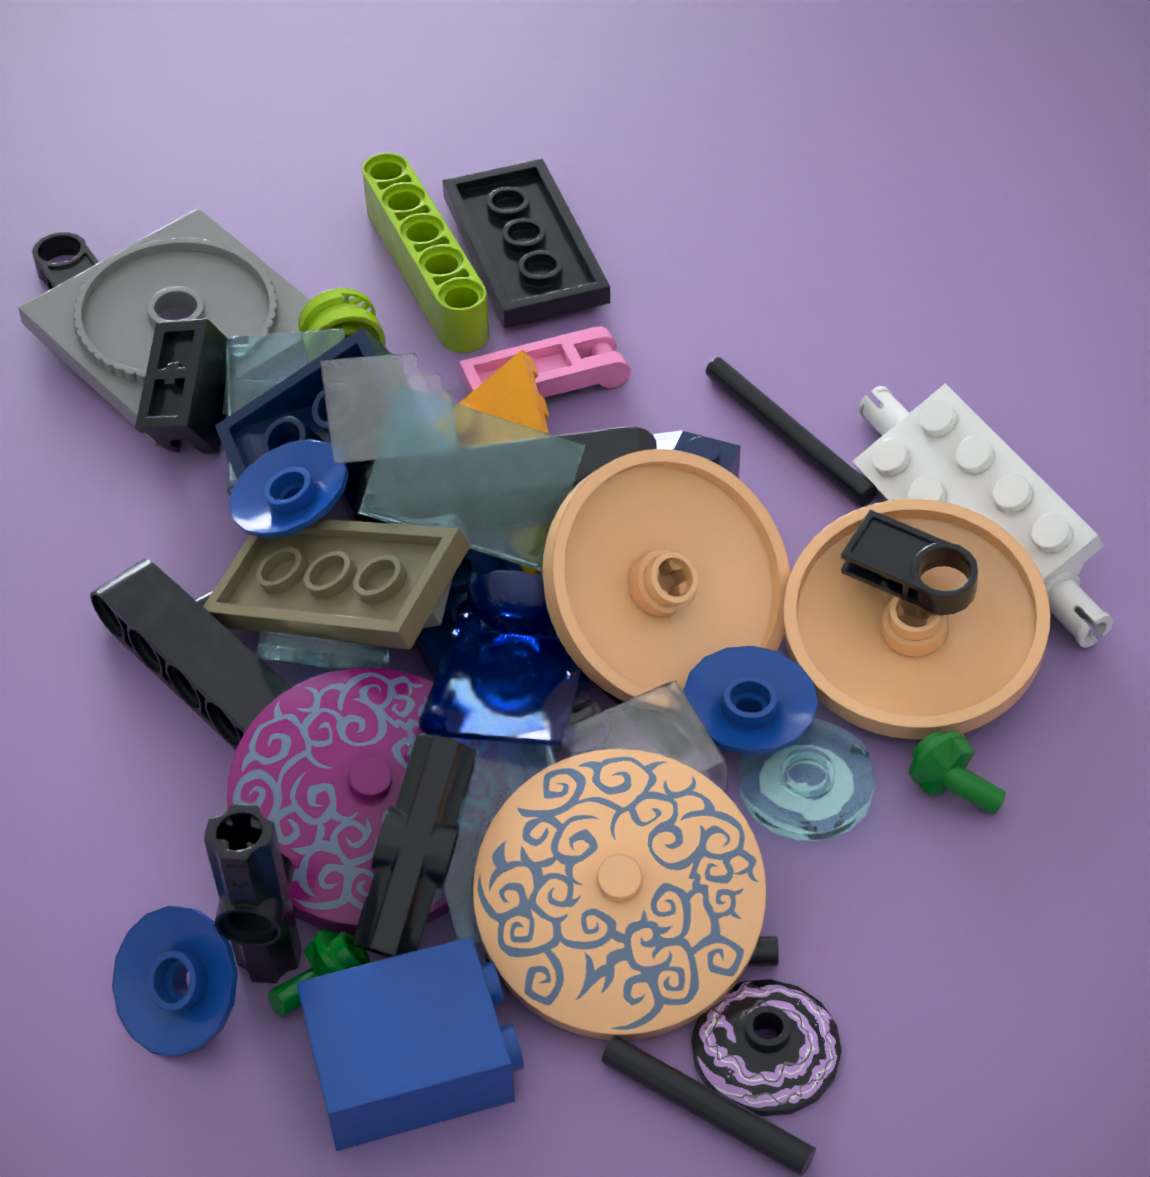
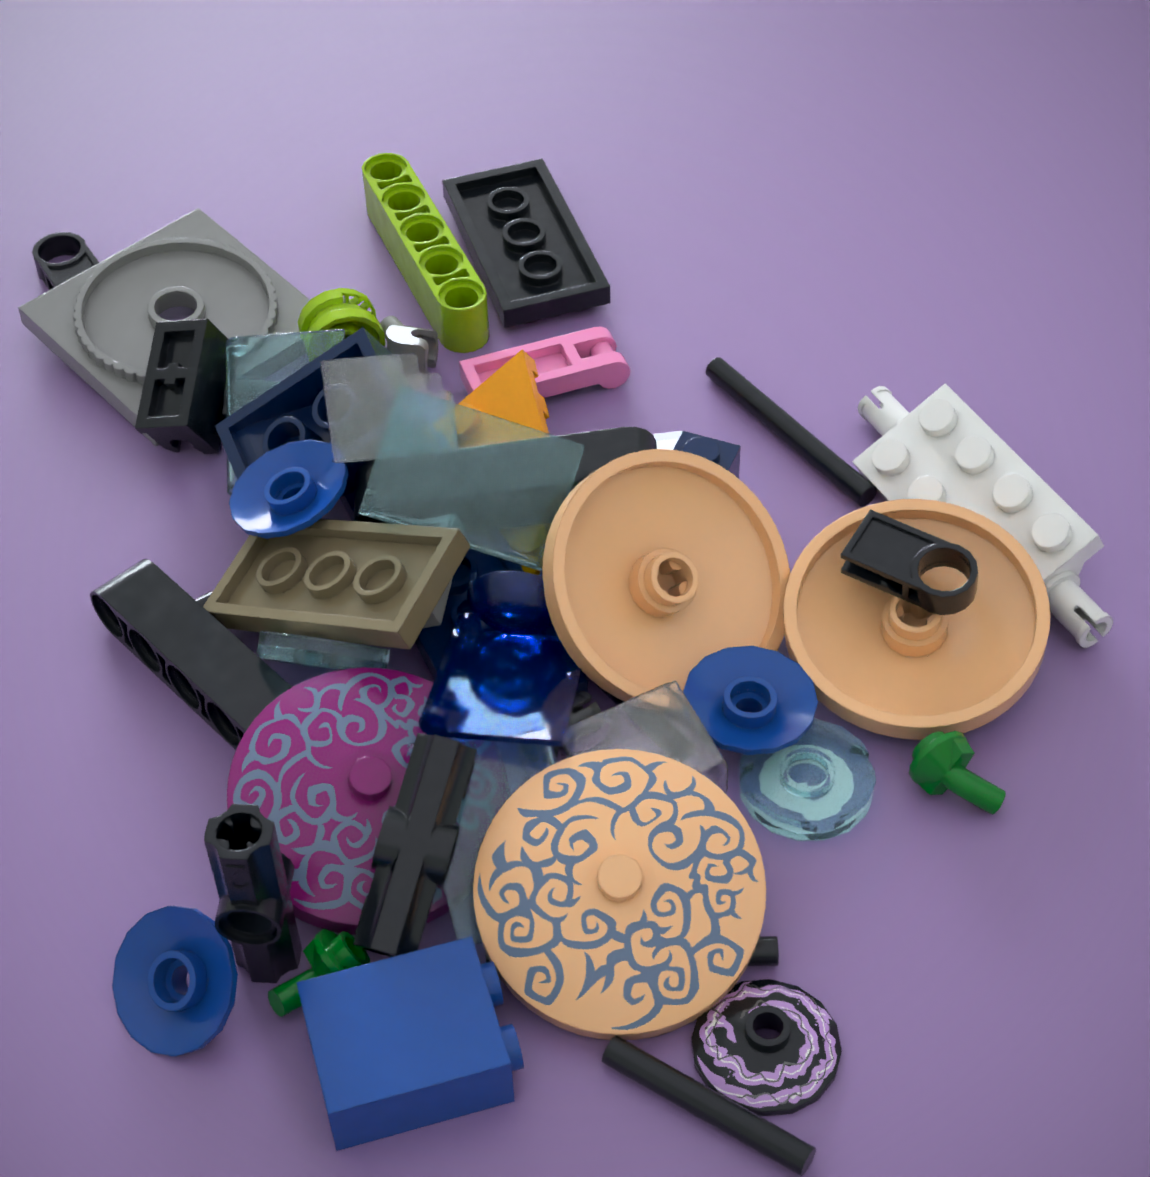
none -> light grey piece [380,316,438,390]

